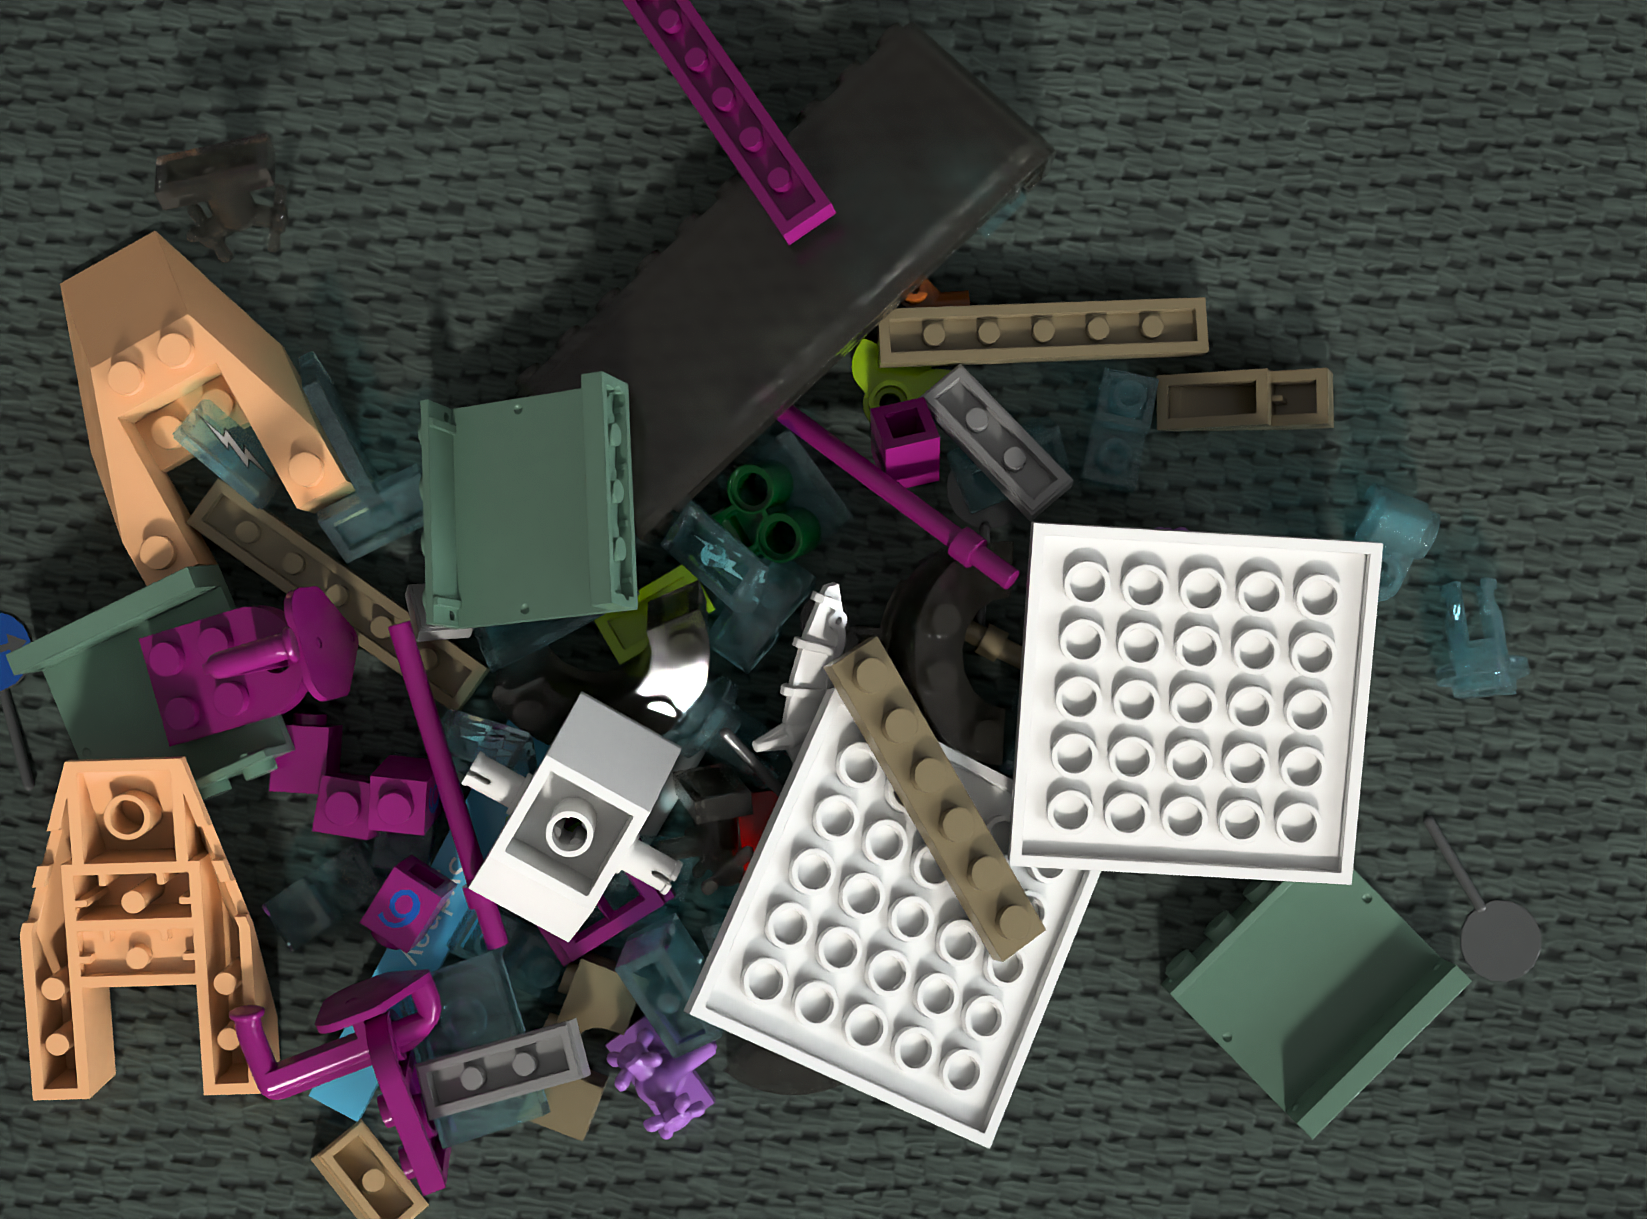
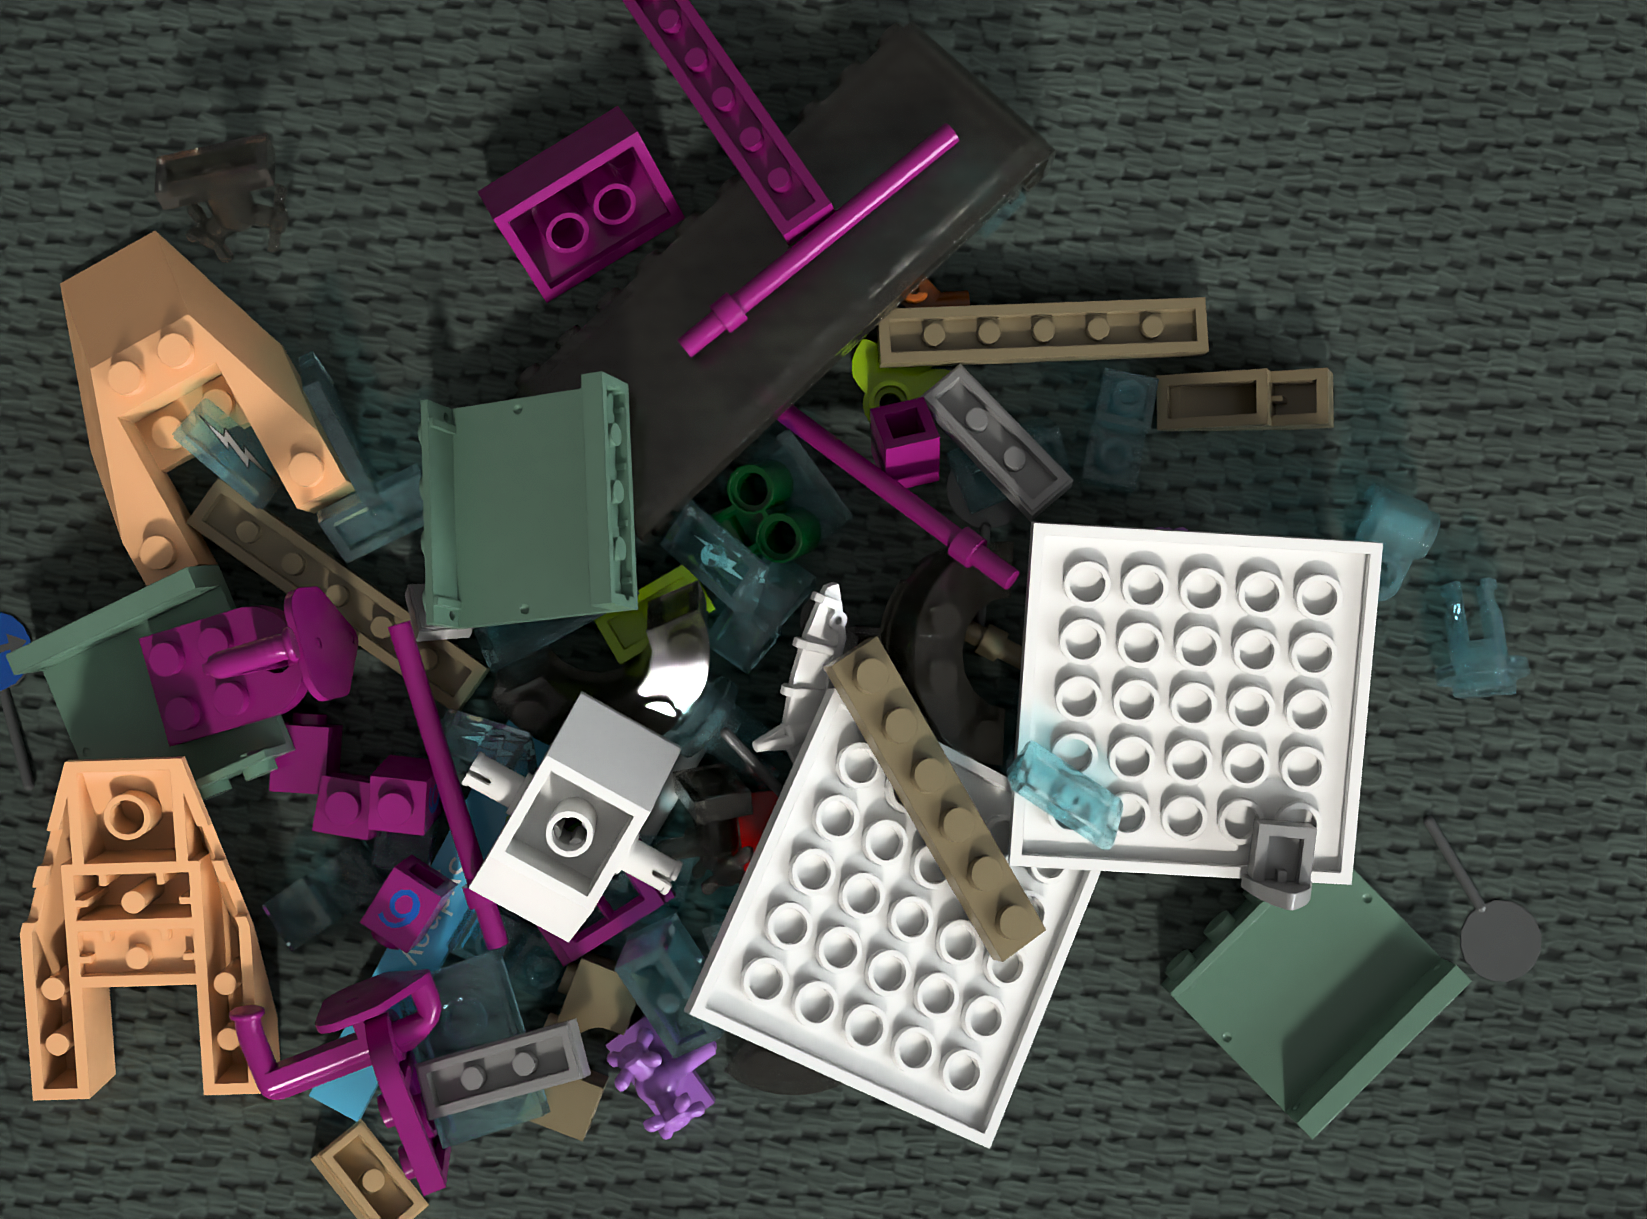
none -> magenta slope [477,106,685,303]
none -> magenta bar [677,123,959,357]
none -> clear light blue slope [1006,741,1123,850]
none -> light grey tile [1241,818,1317,910]

